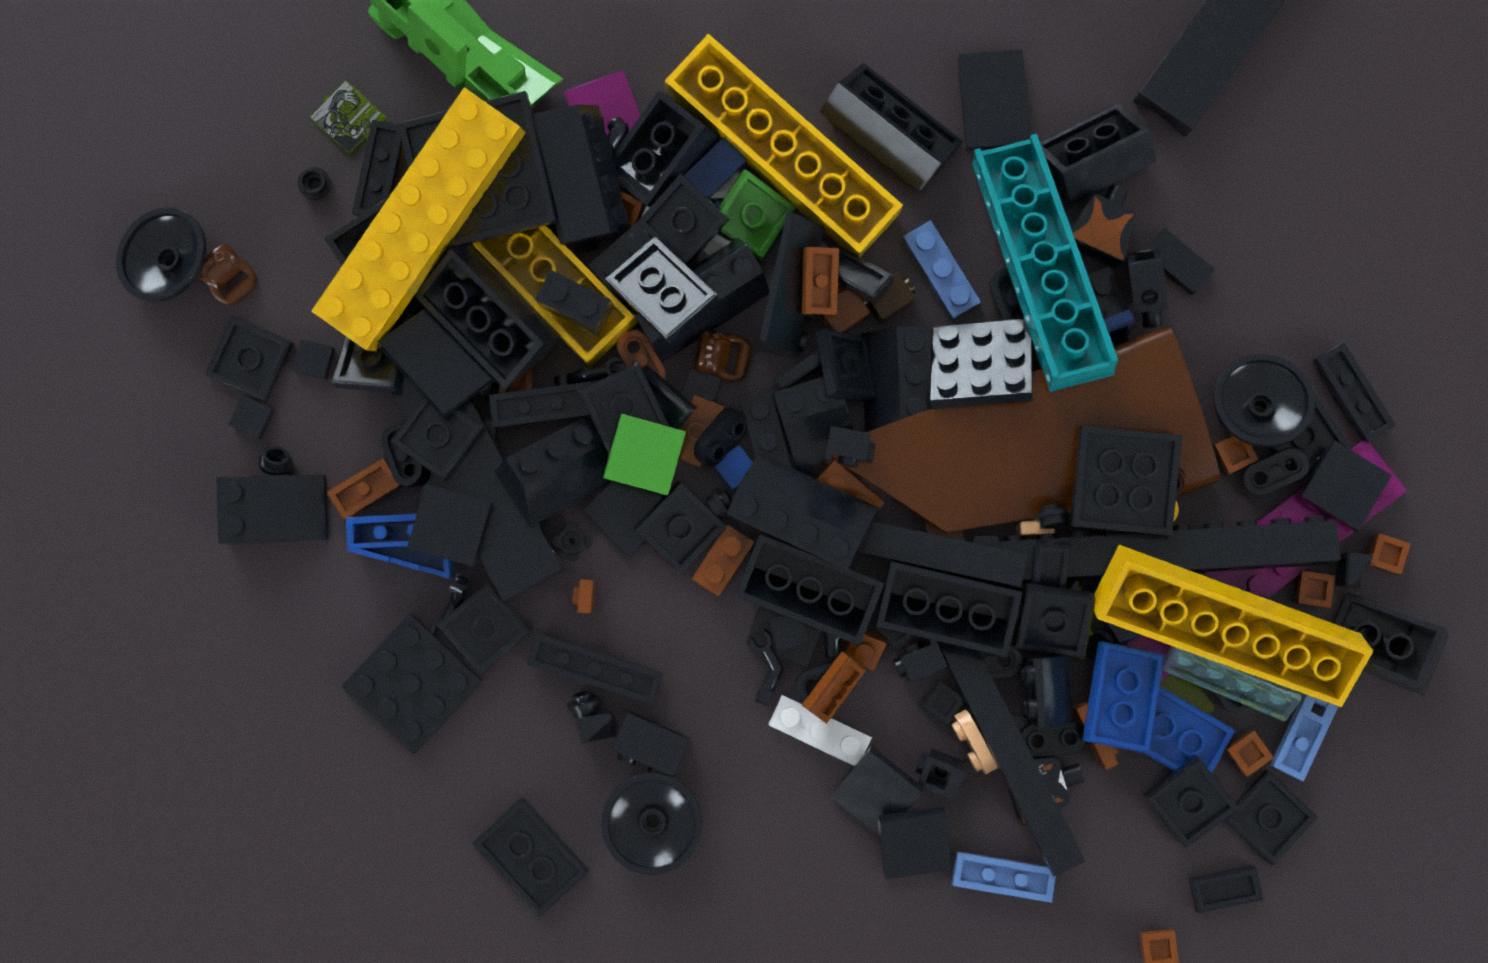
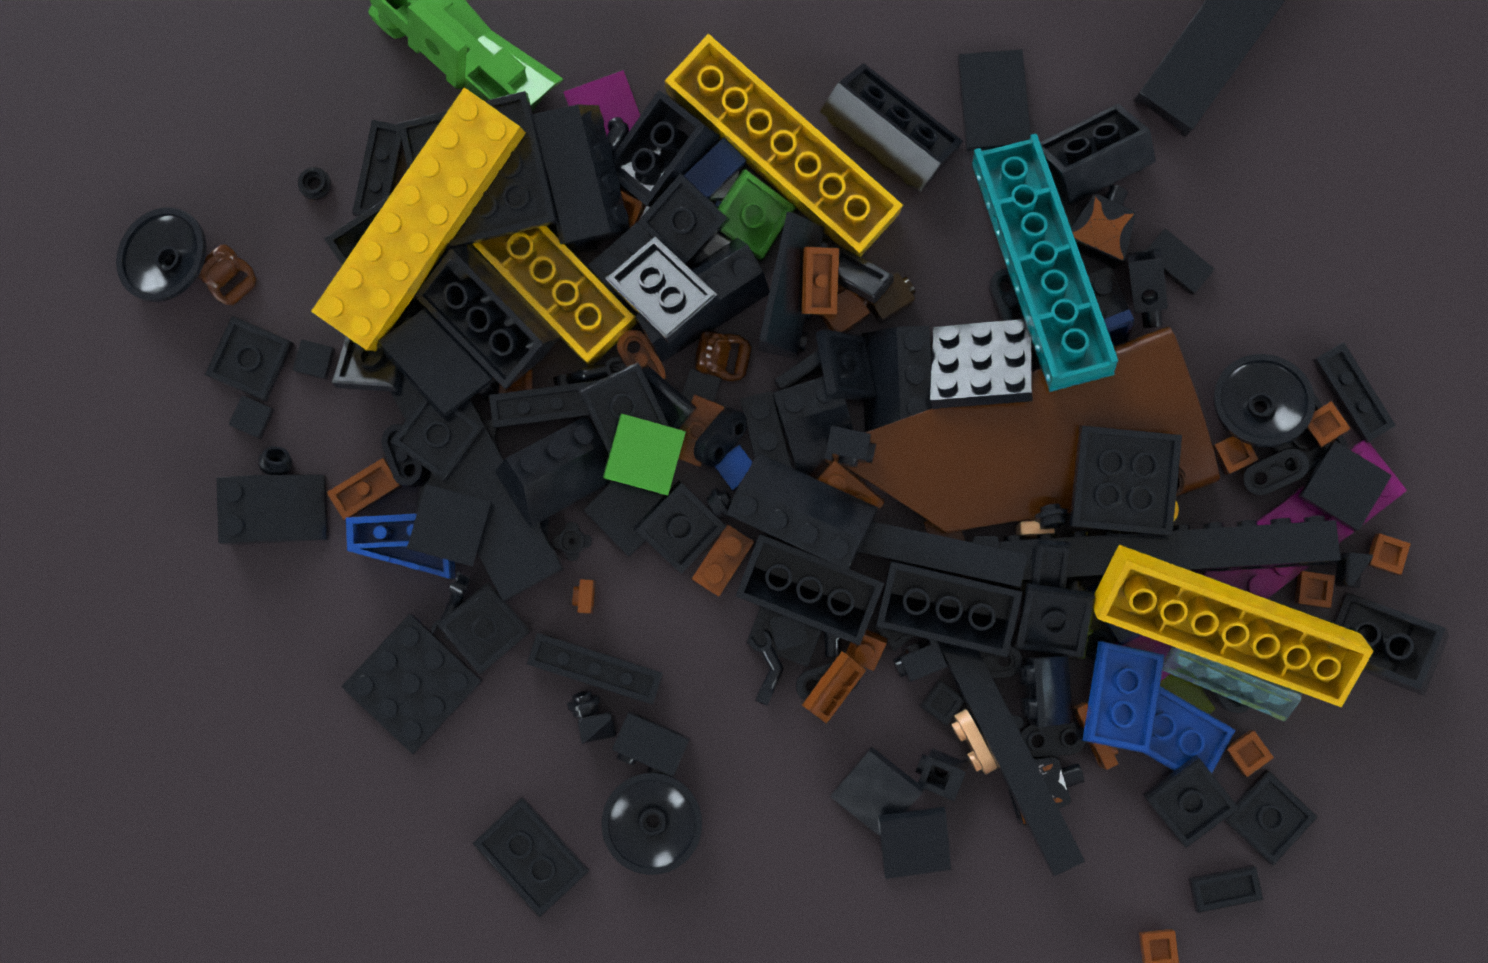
piece [309,79,387,156] -> none
black brick [535,270,613,336] -> none
white plate [768,695,872,766] -> none
medium blue plate [902,220,981,320] -> none
medium blue plate [951,851,1056,903] -> none
medium blue plate [1270,693,1339,782] -> none
none -> dark orange plate [1307,401,1351,448]

